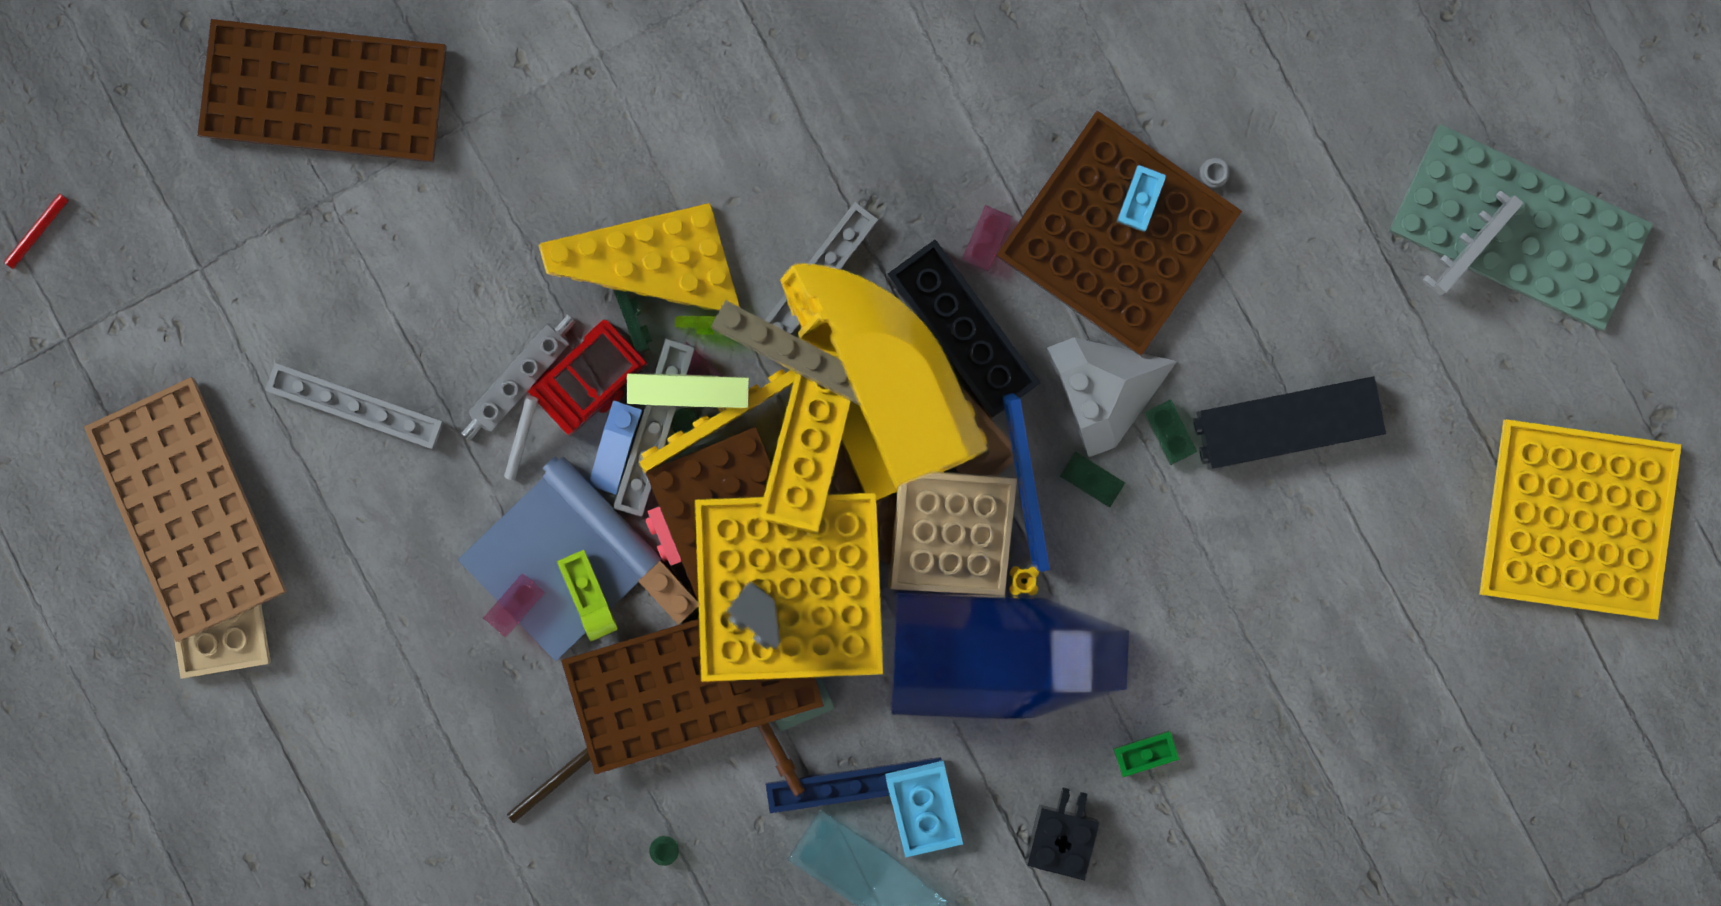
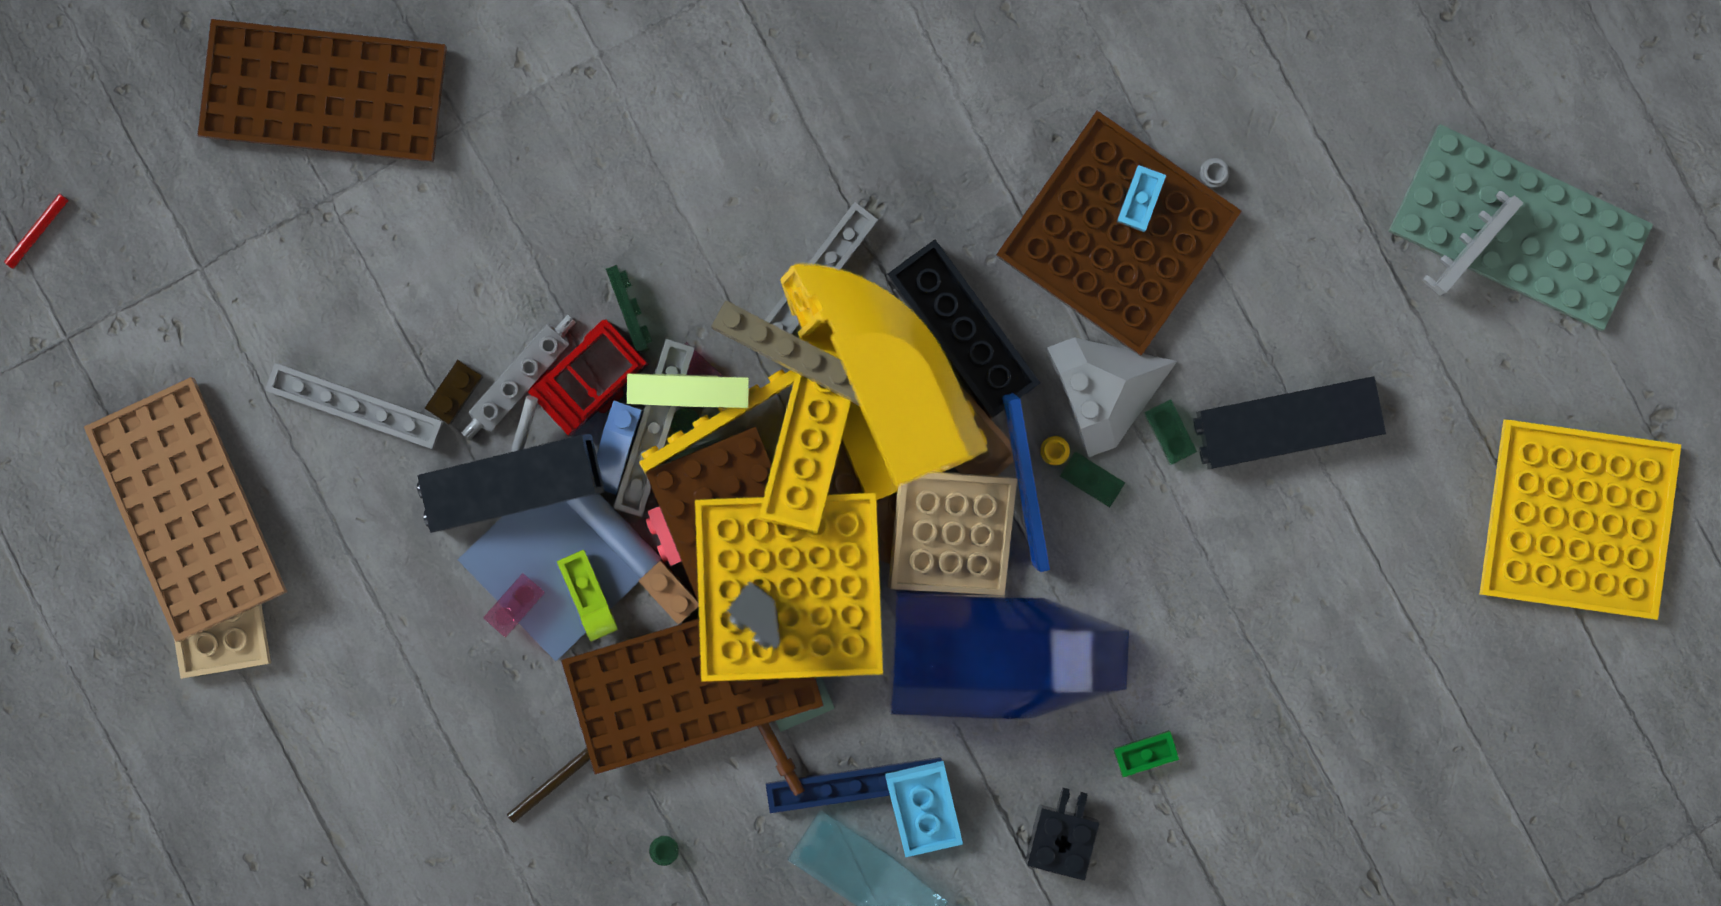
yellow wing [539,203,740,311] -> none
clear neon green plate [675,316,716,335] -> none
clear pink plate [961,205,1012,271] -> none
yellow plate [1009,566,1039,596] -> none
none -> black brick [417,434,605,533]
none -> dark brown plate [424,360,483,425]
none -> yellow plate [1040,436,1070,465]

